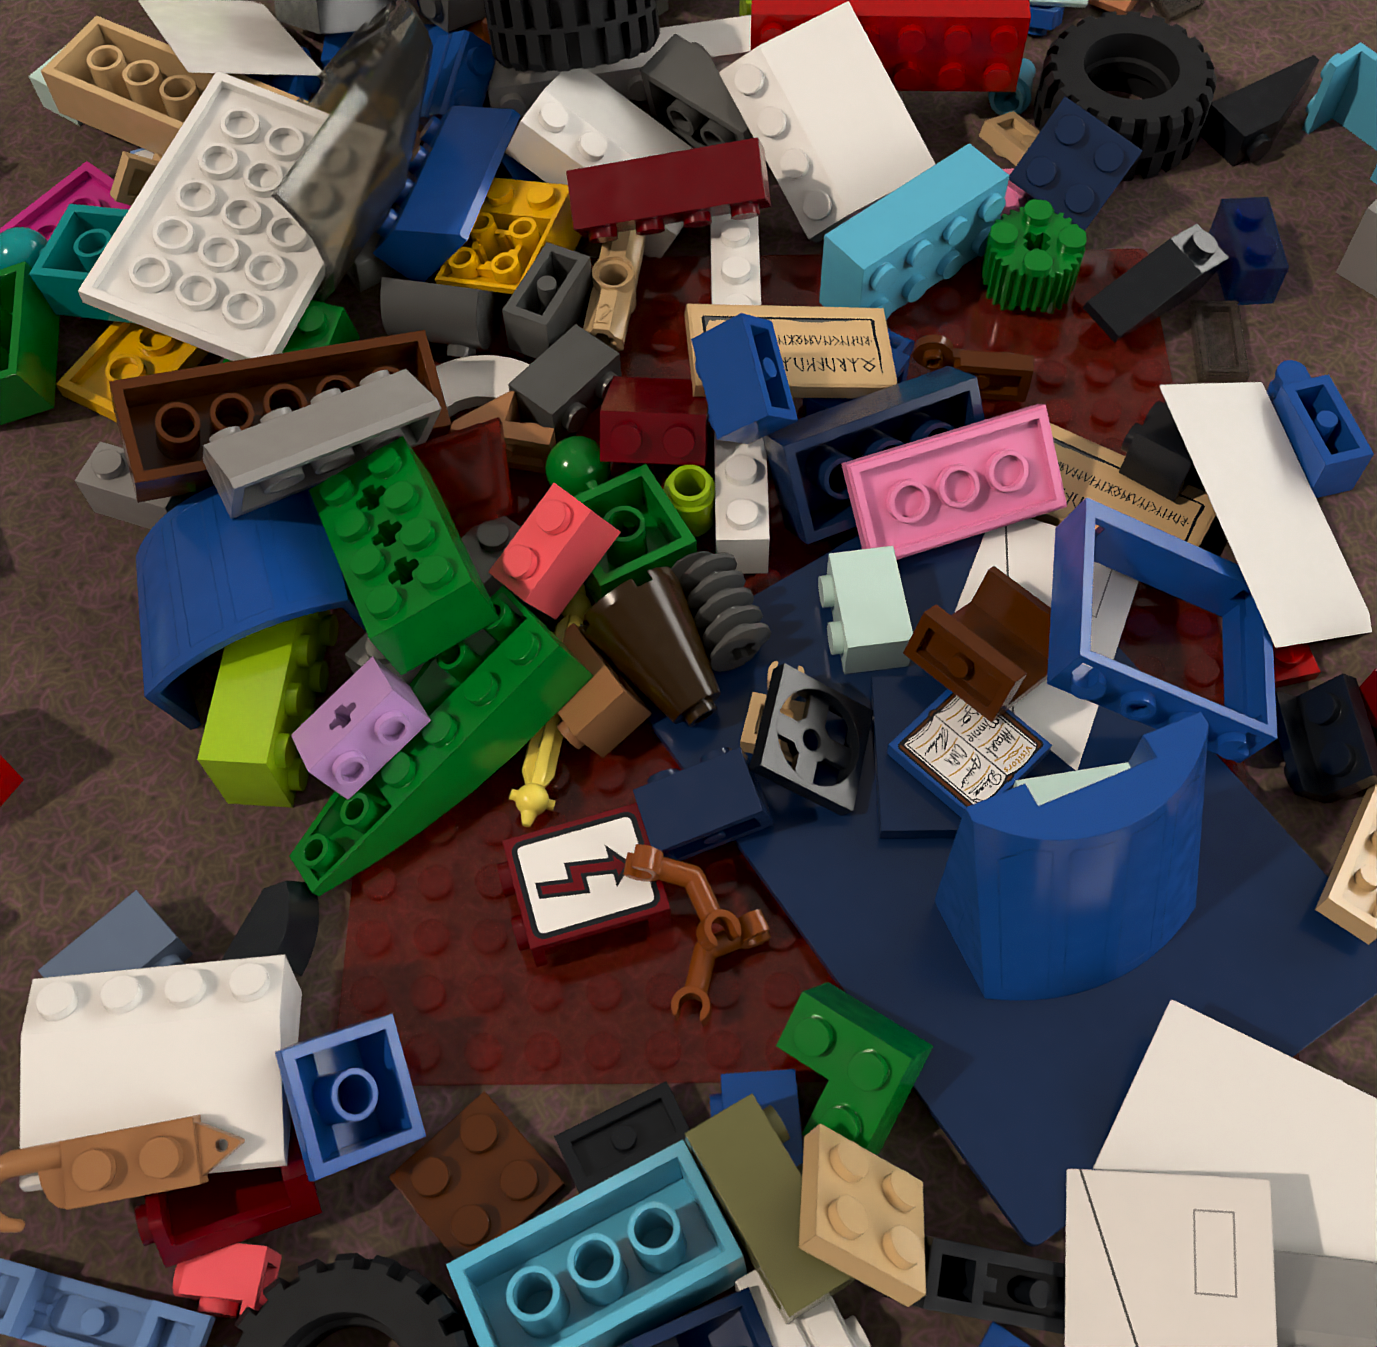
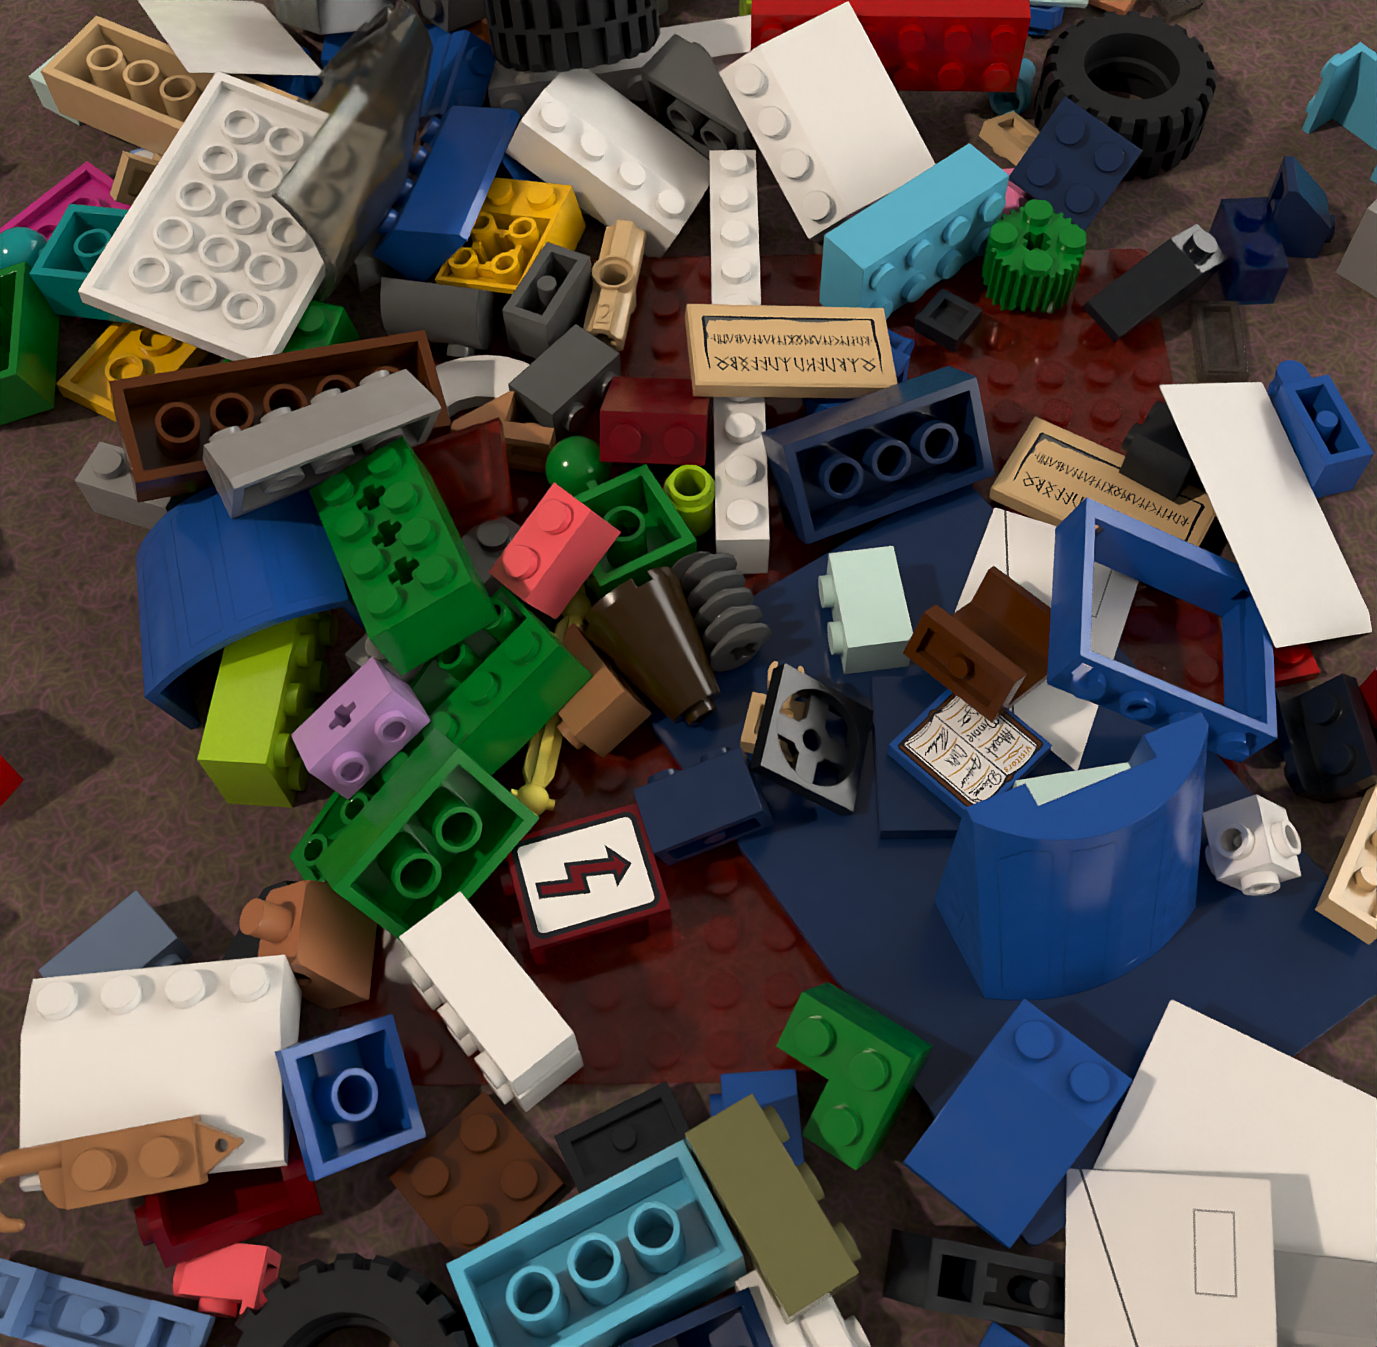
dark red brick [566,137,771,243] -> none
dark orange arm [623,844,741,952] -> none
dark orange arm [671,909,771,1027] -> none
blue brick [691,313,798,444] -> none
tan plate [799,1124,926,1307] -> none
bright pink tile [841,404,1067,560] -> none
reddish brown hinge [913,334,1034,402] -> none
black slope [1200,55,1320,167] -> none
none -> nougat torso [240,880,377,1010]
none -> green brick [314,727,540,941]
none -> white piece [399,891,584,1112]
none -> blue slope [903,998,1133,1250]
none -> black plate [914,288,983,353]
none -> white brick [1203,794,1302,896]
none -> dark blue slope [1257,156,1335,259]

